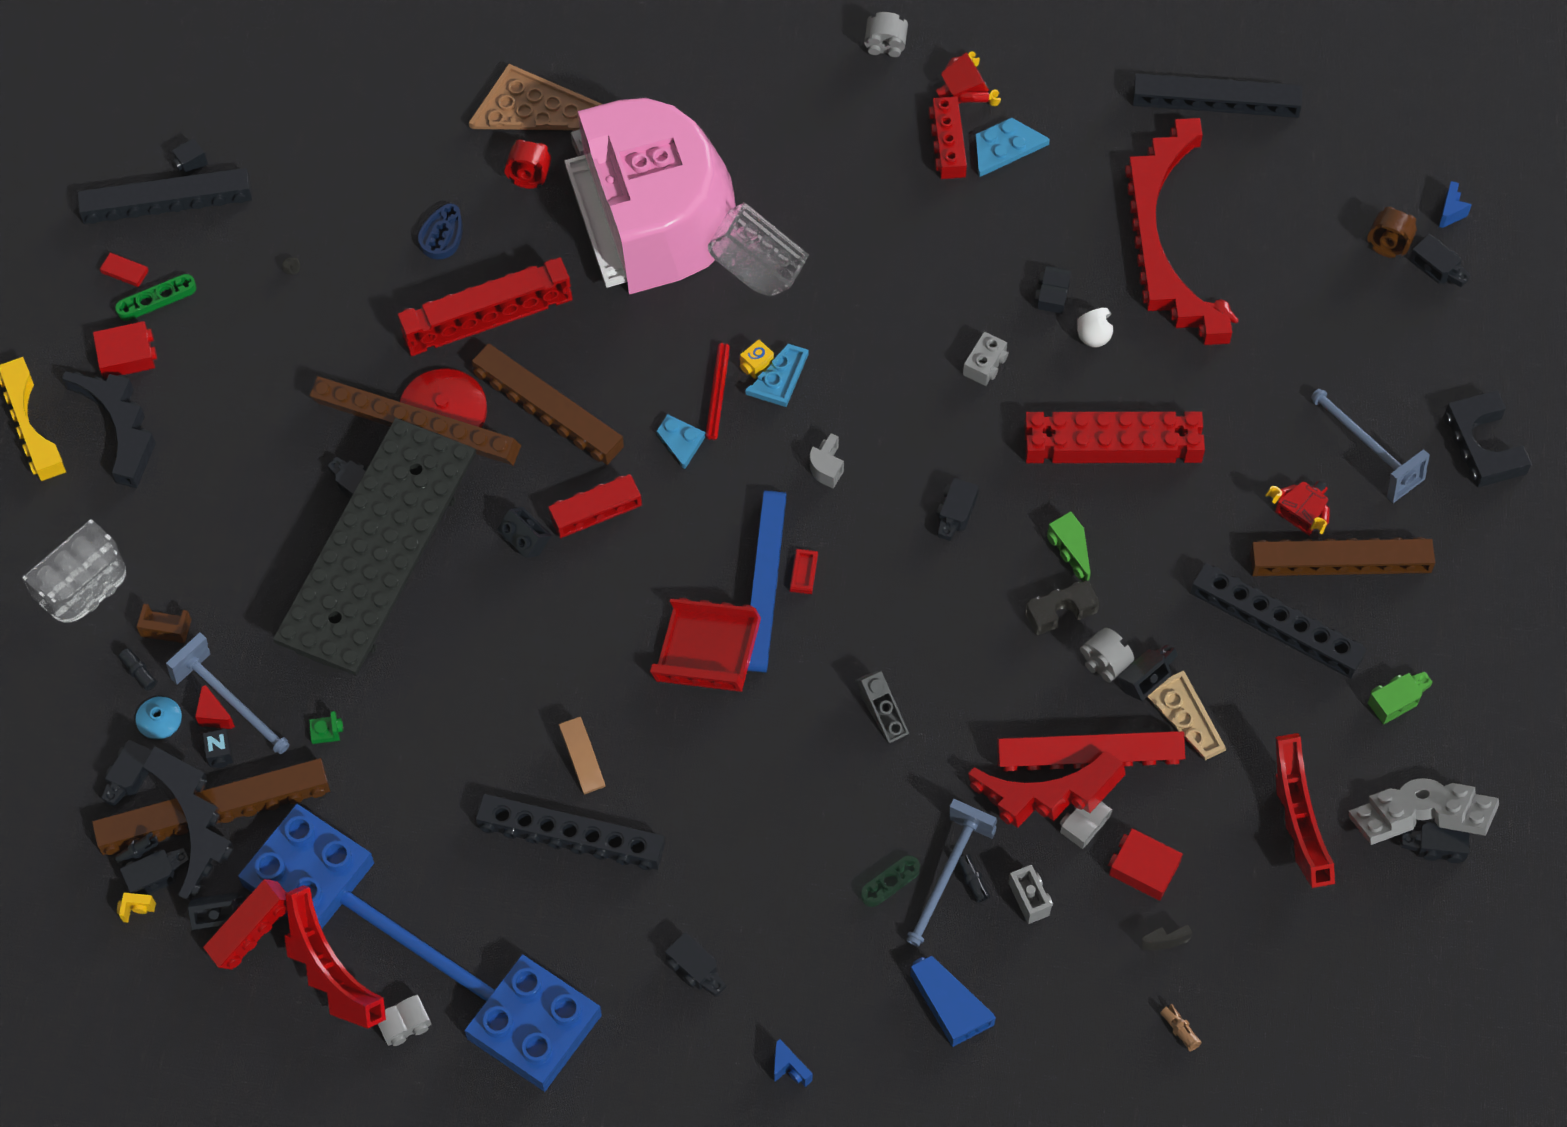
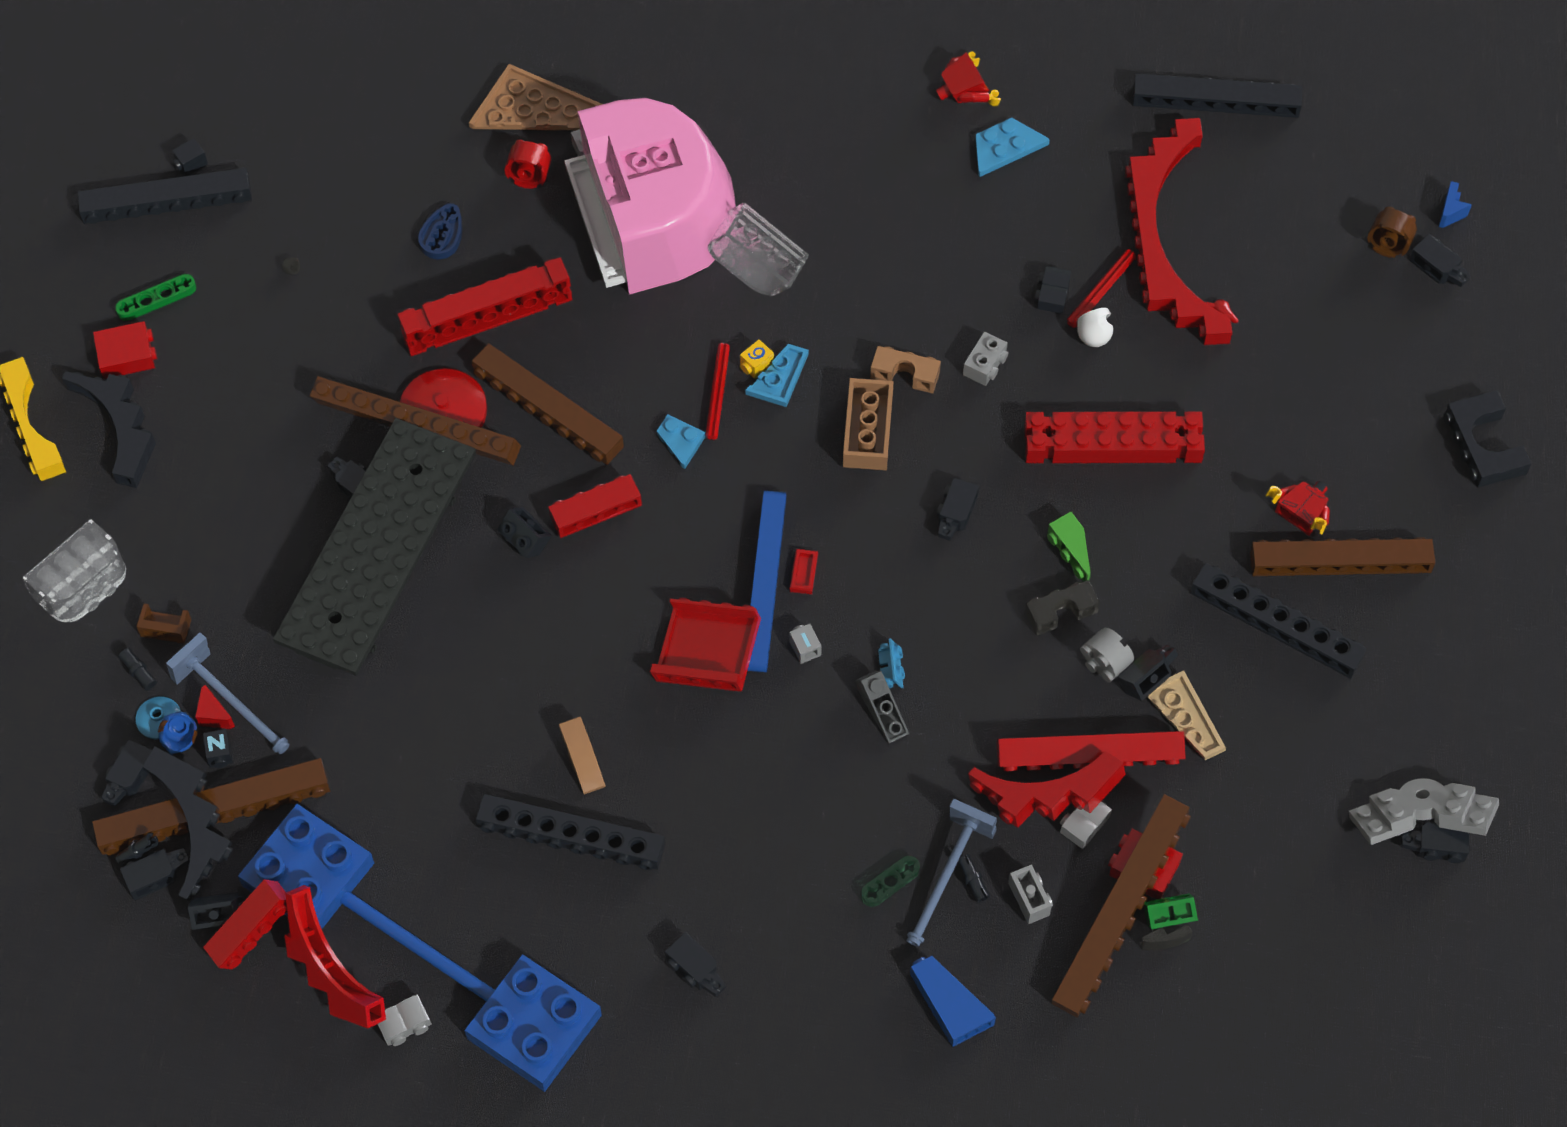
red tile [100,253,149,287] -> none
yellow bracket [117,893,156,922] -> none
green bracket [310,711,343,744] -> none
blue slope [774,1039,813,1087] -> none
light grey brick [810,433,844,489] -> none
light grey brick [864,12,908,57] -> none
red brick [929,96,967,179] -> none
medium nougat pin [1160,1004,1202,1052] -> none
red arch [1275,733,1335,888] -> none
sand blue tile [1311,389,1430,503] -> none
bright green hinge [1368,672,1433,725] -> none
none -> blue hair [158,711,197,754]
none -> light grey brick [789,624,821,664]
none -> medium nougat brick [843,378,894,470]
none -> medium nougat arch [871,346,941,393]
none -> dark azure hinge [878,638,905,688]
none -> reddish brown brick [1052,794,1191,1018]
none -> red axle [1067,249,1136,328]
none -> green brick [1144,893,1198,929]

